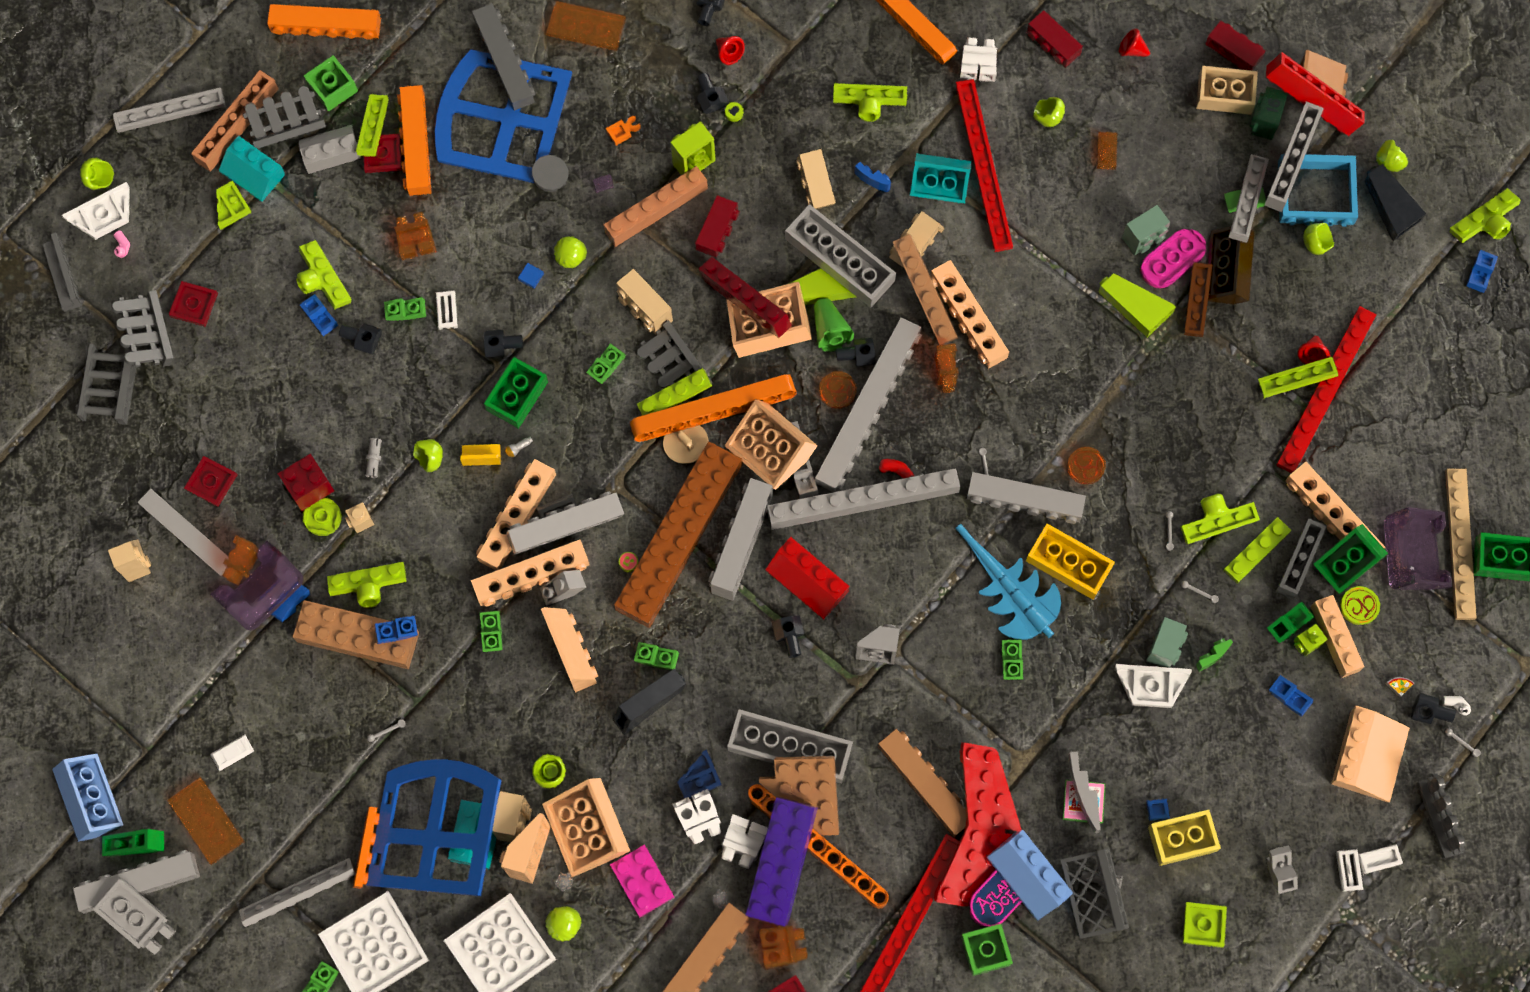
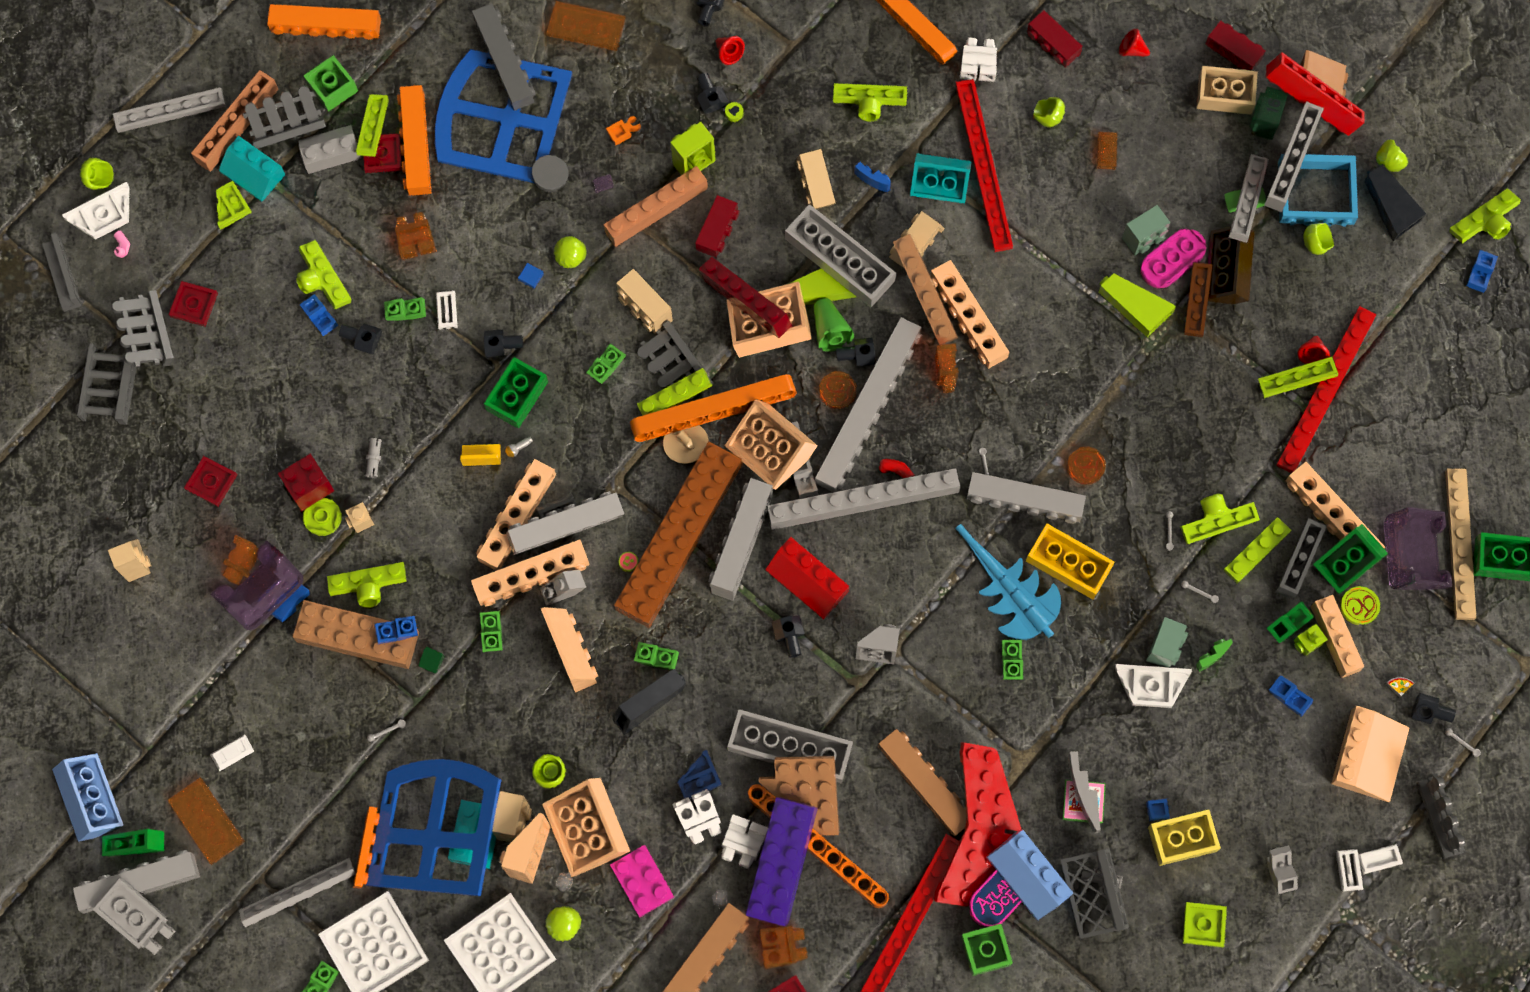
light grey tile [137,489,234,576] -> none
lime hair [413,439,443,472] -> none
white arm [1442,696,1471,715] -> none
none -> dark green slope [419,647,445,674]

